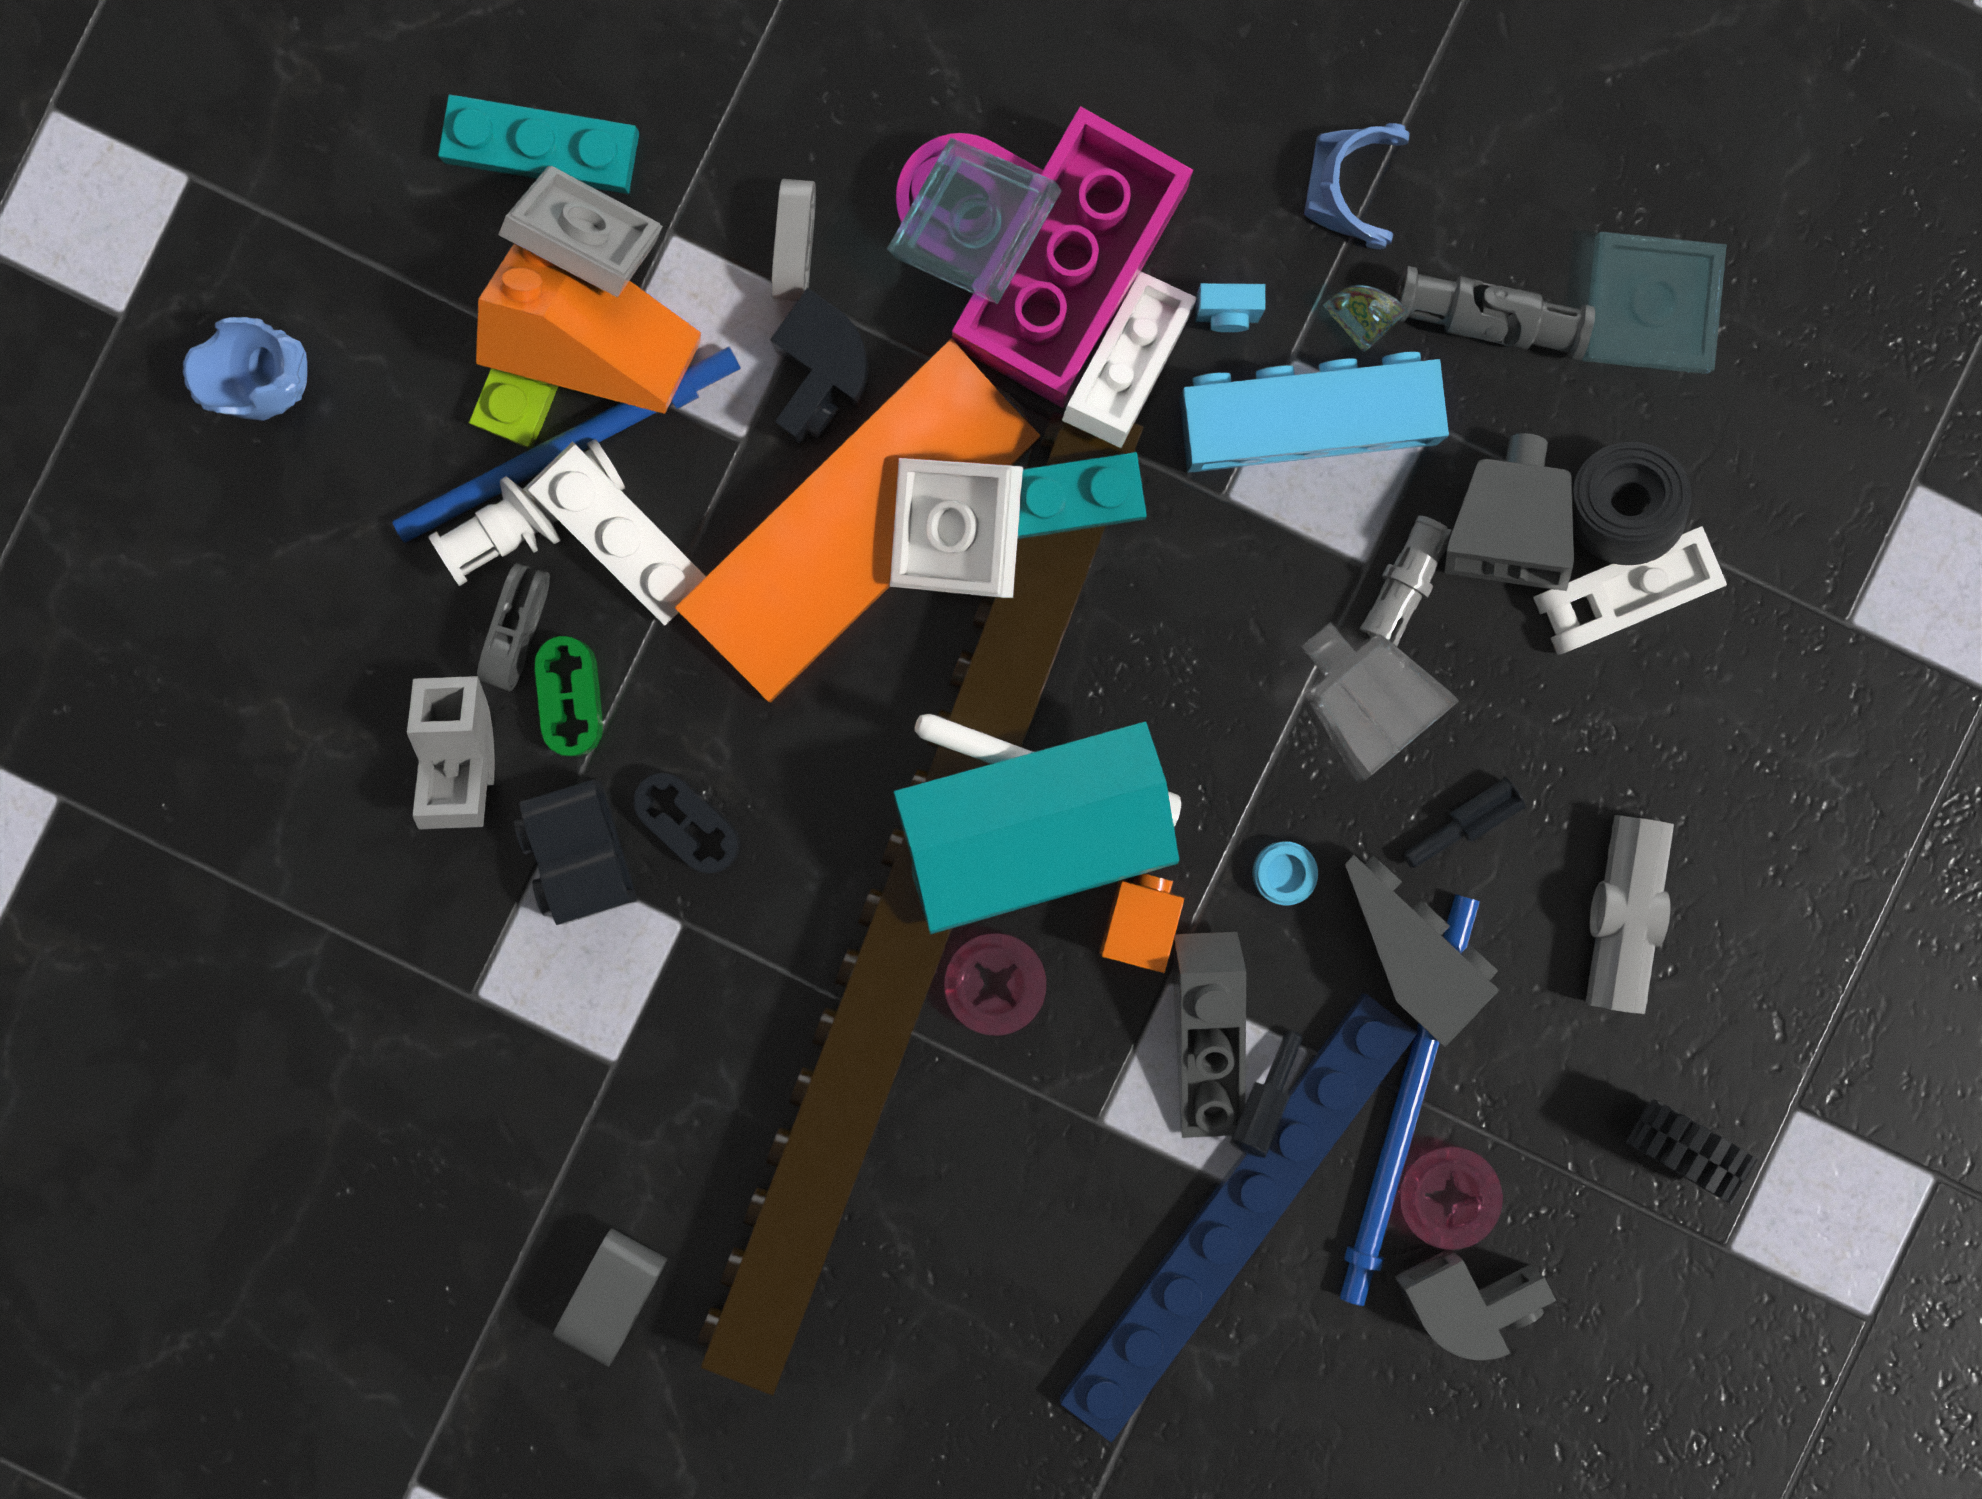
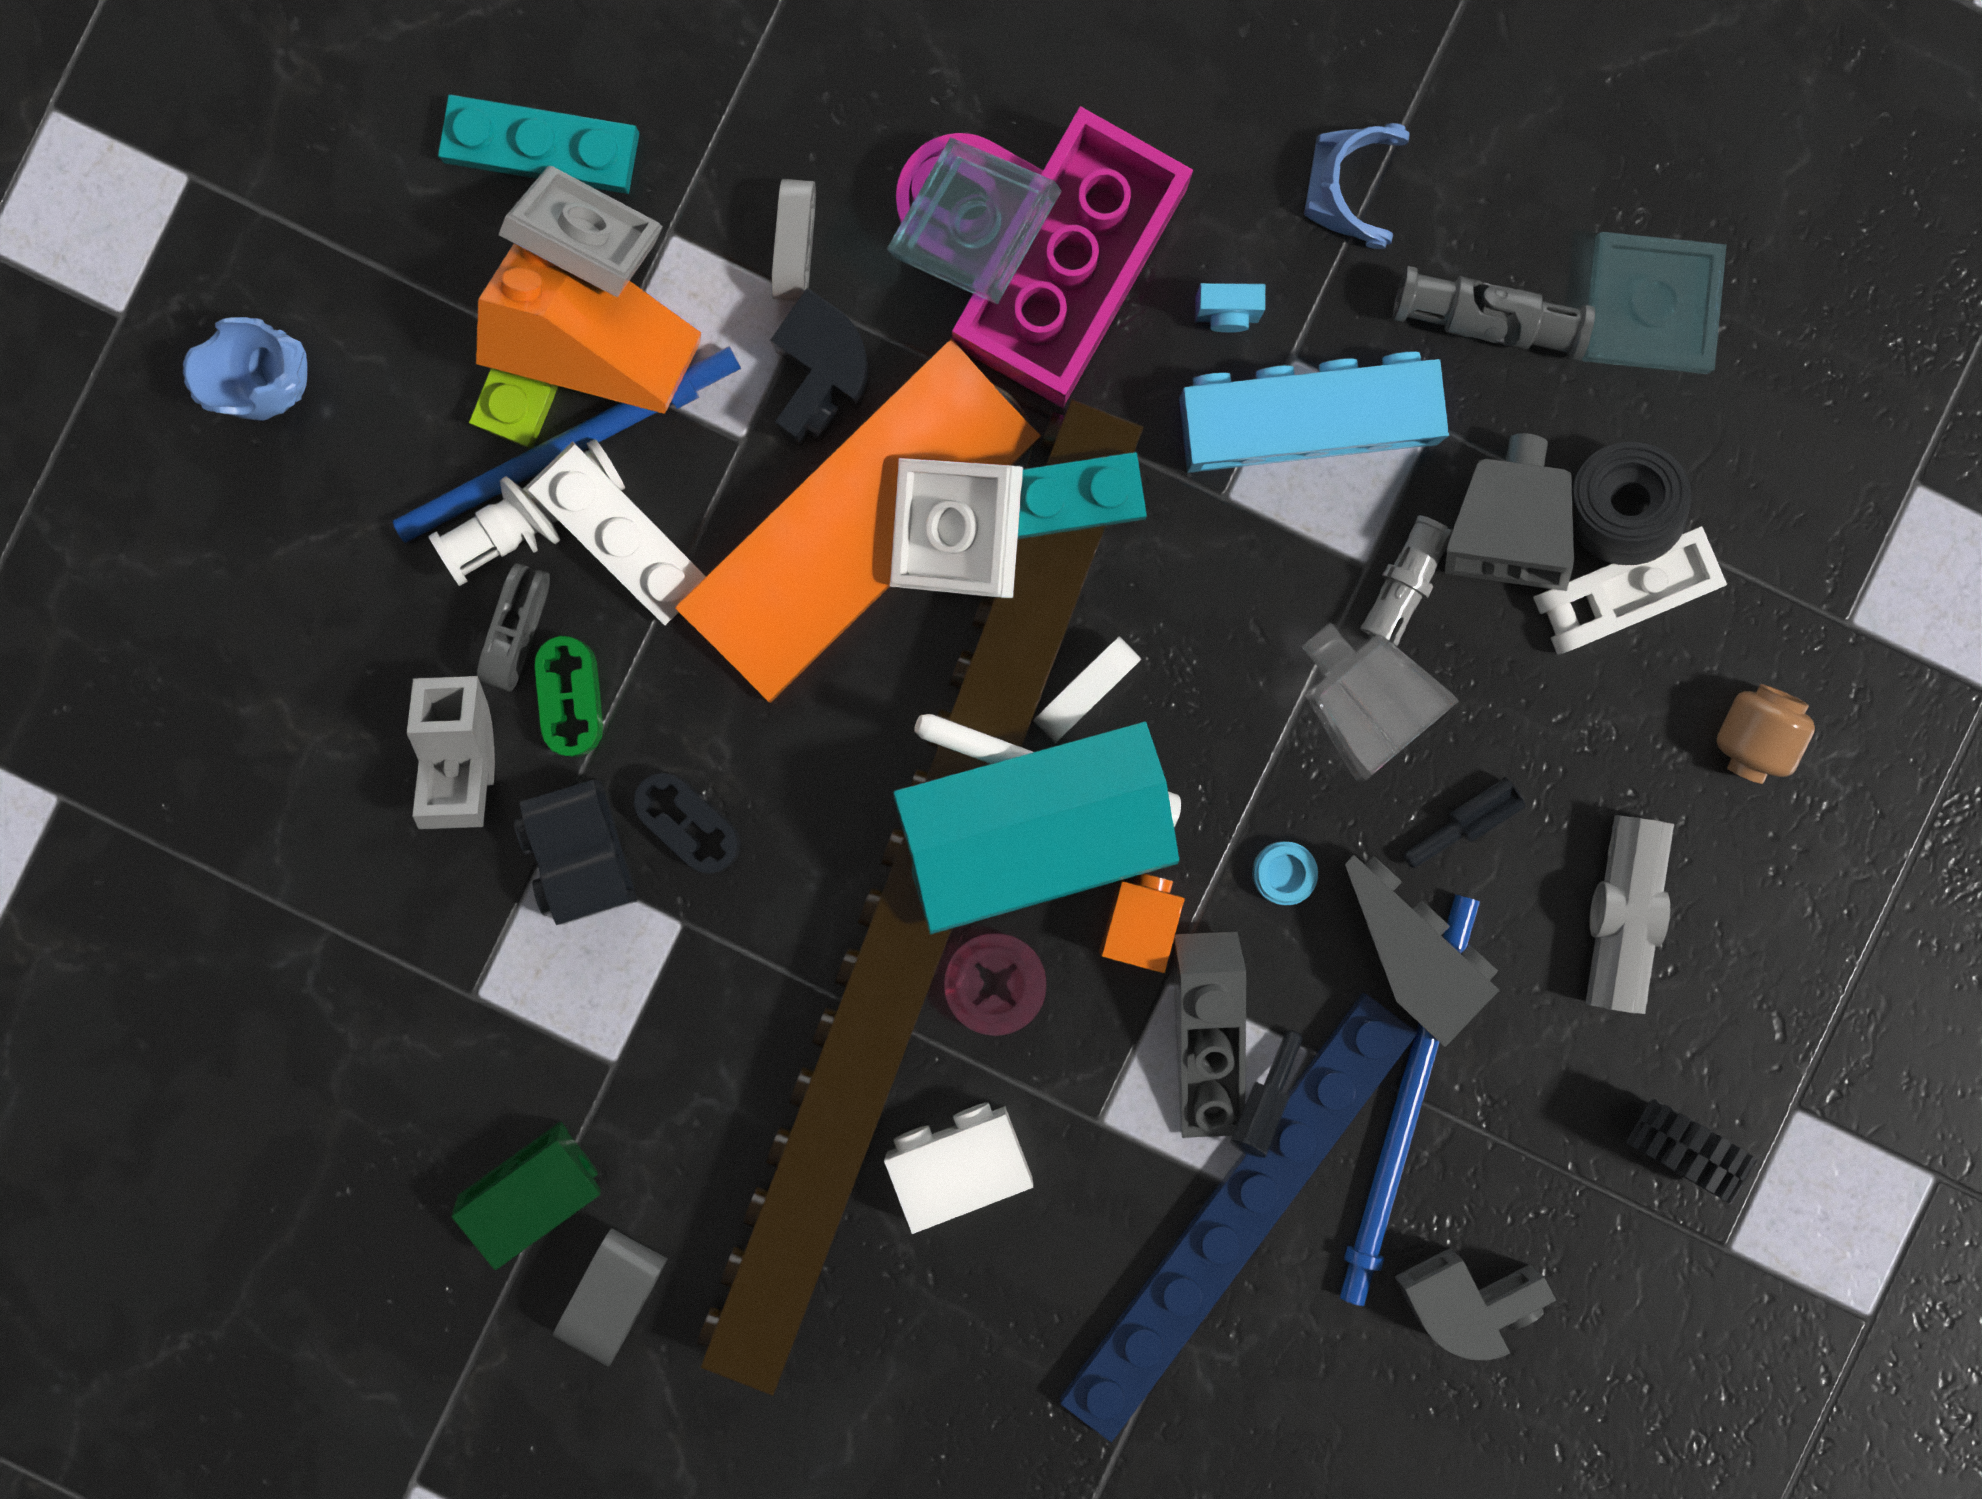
white plate [1062,271,1197,448] -> none
clear light blue tile [1323,285,1409,352] -> none
clear pink gear [1398,1145,1503,1250] -> none
none -> dark green hinge [451,1121,601,1270]
none -> white brick [884,1102,1033,1234]
none -> white beam [1033,636,1141,743]
none -> medium nougat head [1717,684,1815,784]

